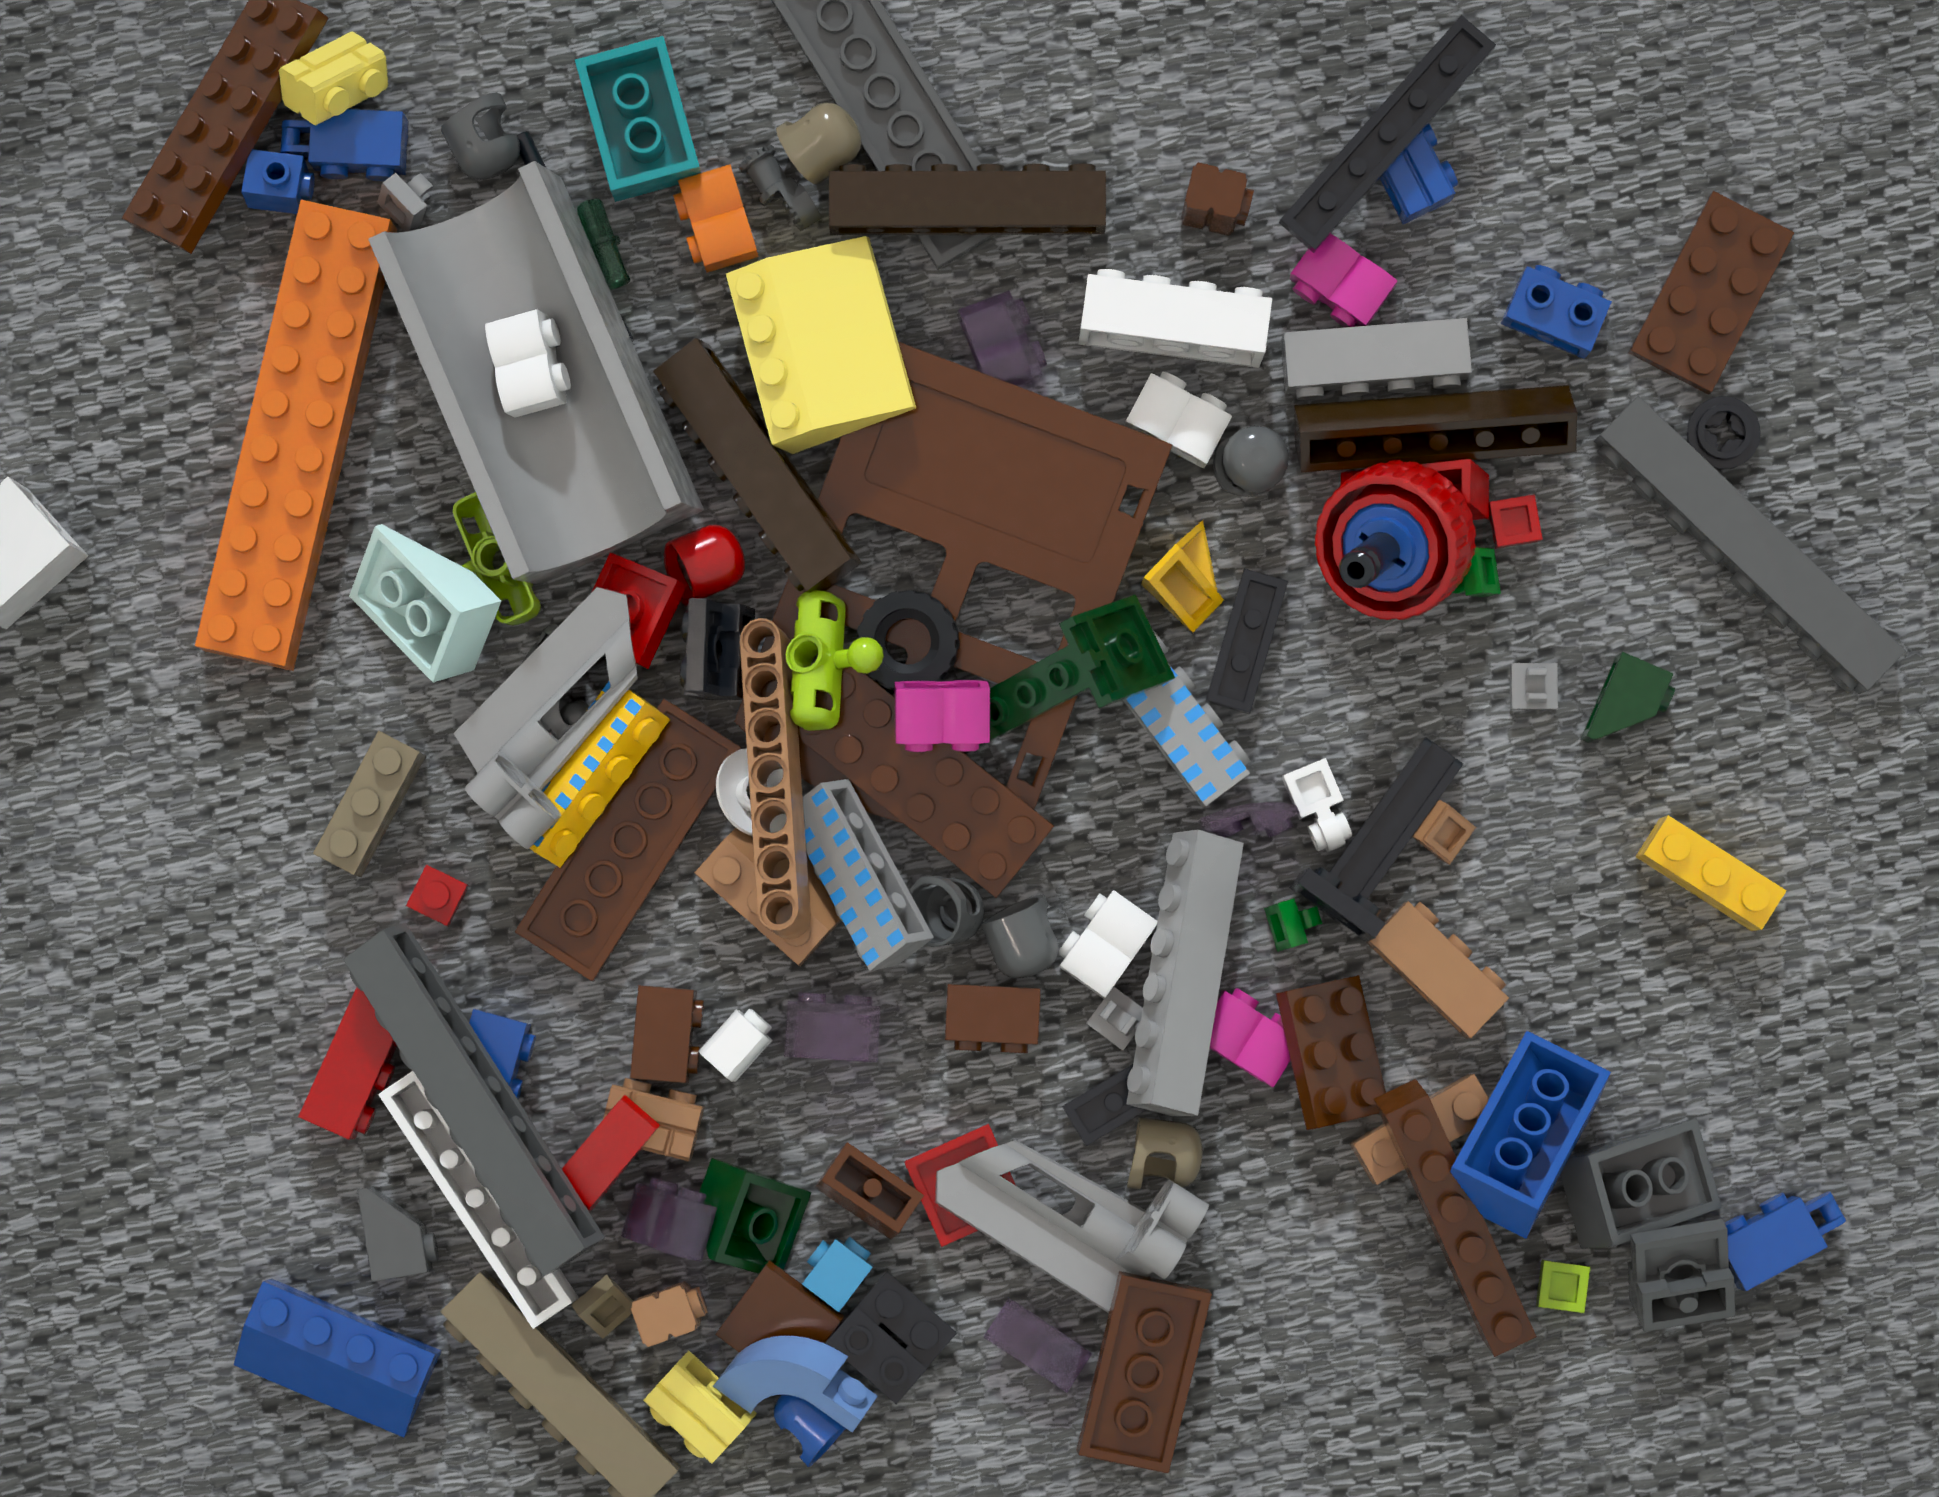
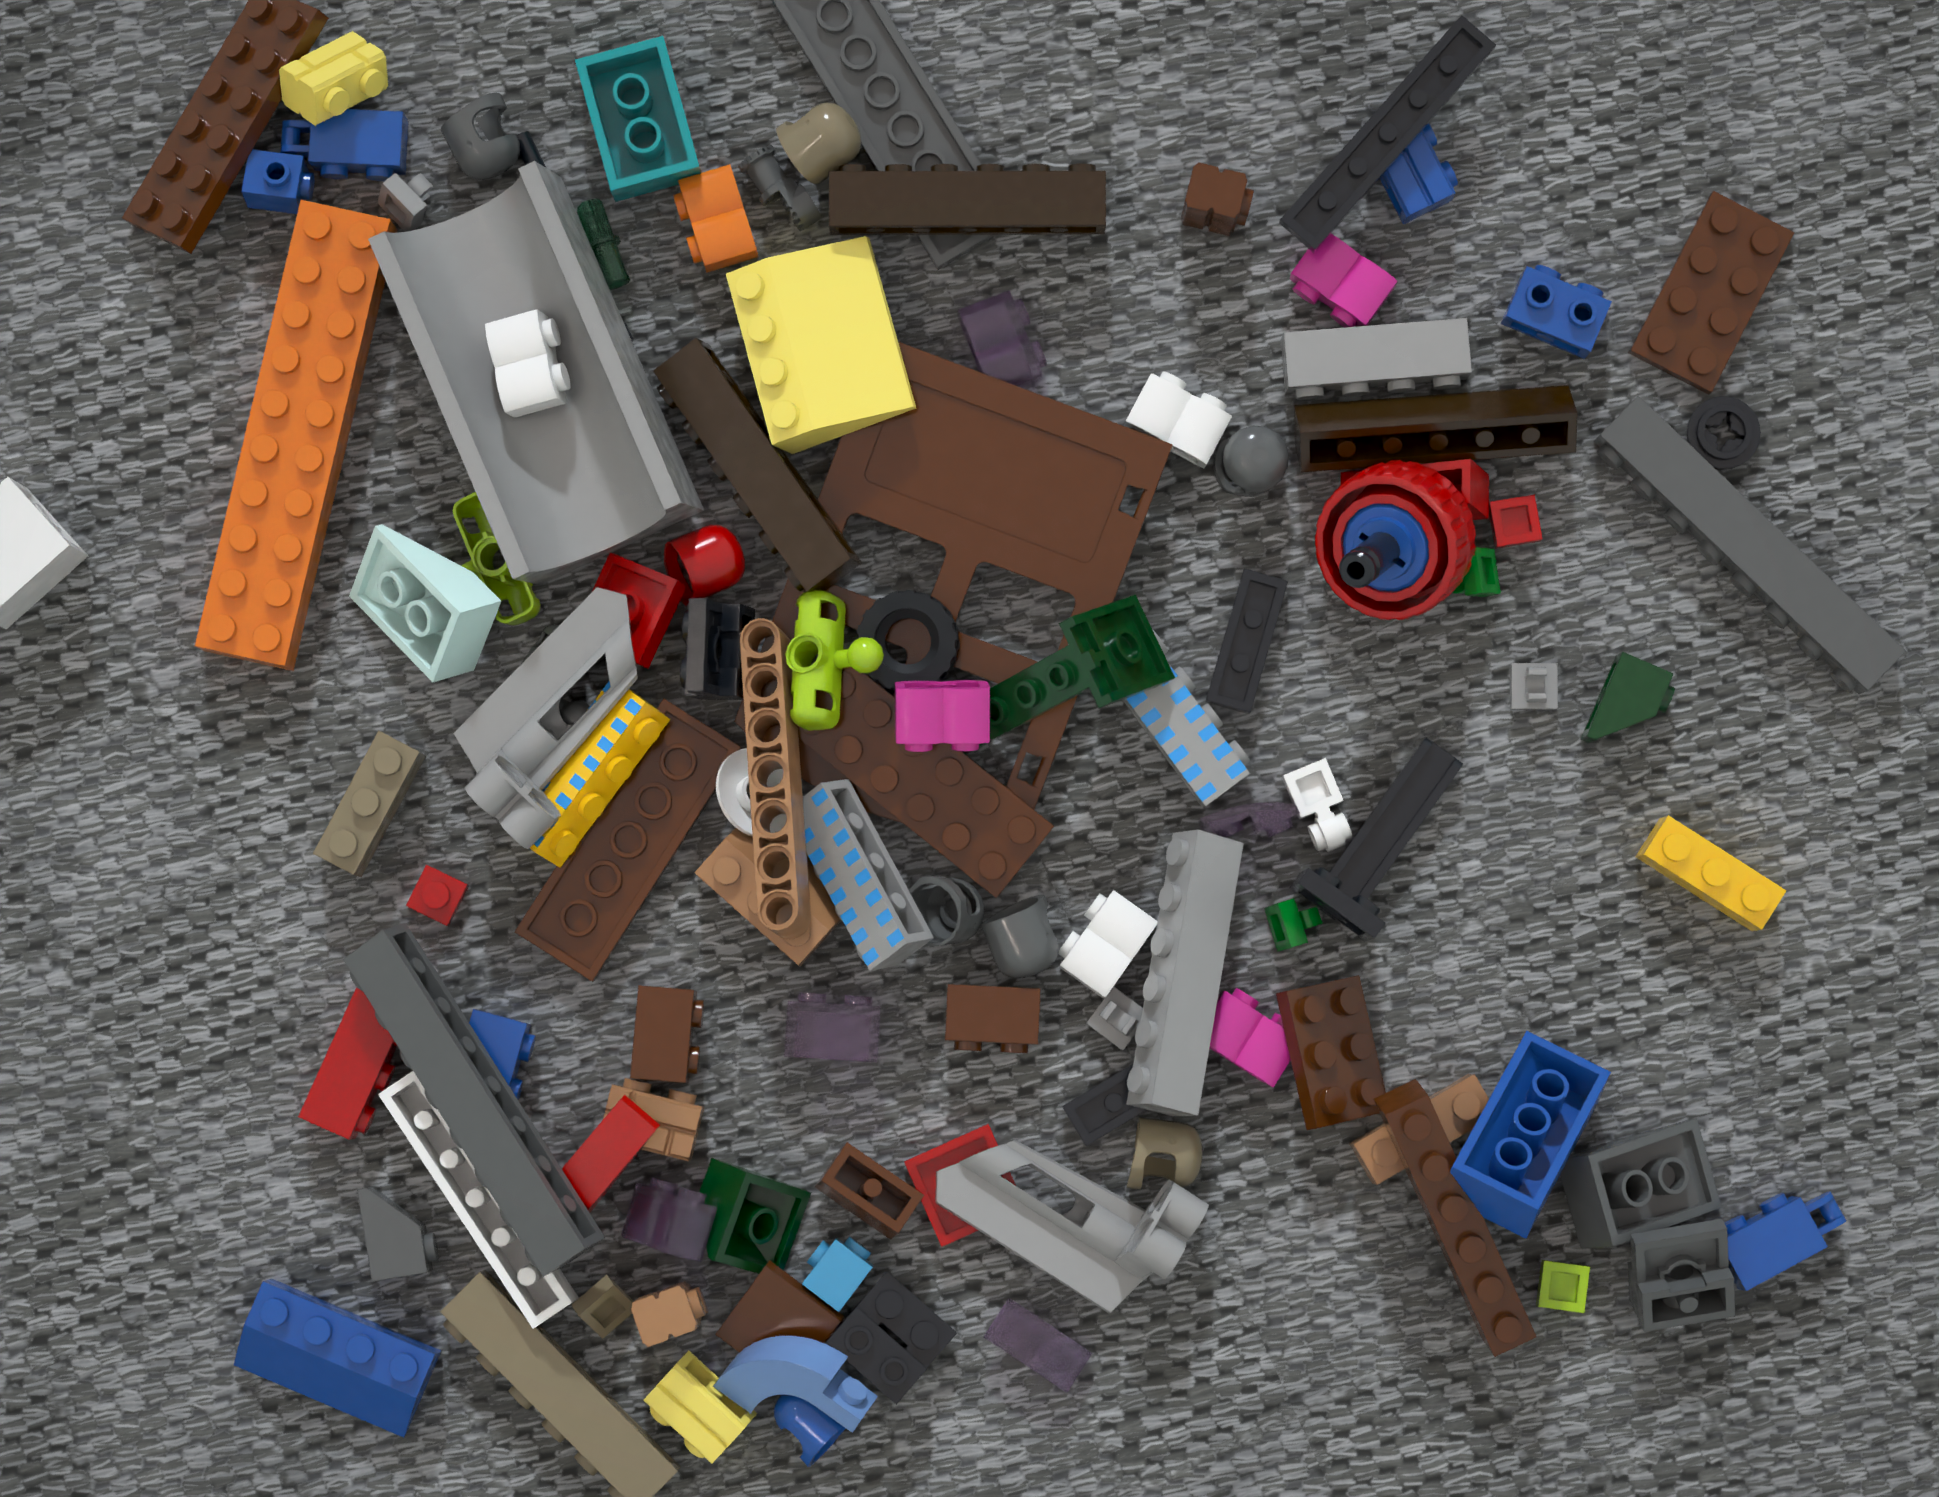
white brick [698,1009,773,1082] -> none
reddish brown plate [1076,1271,1212,1474] -> none
white brick [1078,269,1272,368] -> none
yellow slope [1141,520,1224,633] -> none
medium nougat brick [1366,901,1509,1039] -> none
medium nougat tile [1412,800,1476,865] -> none

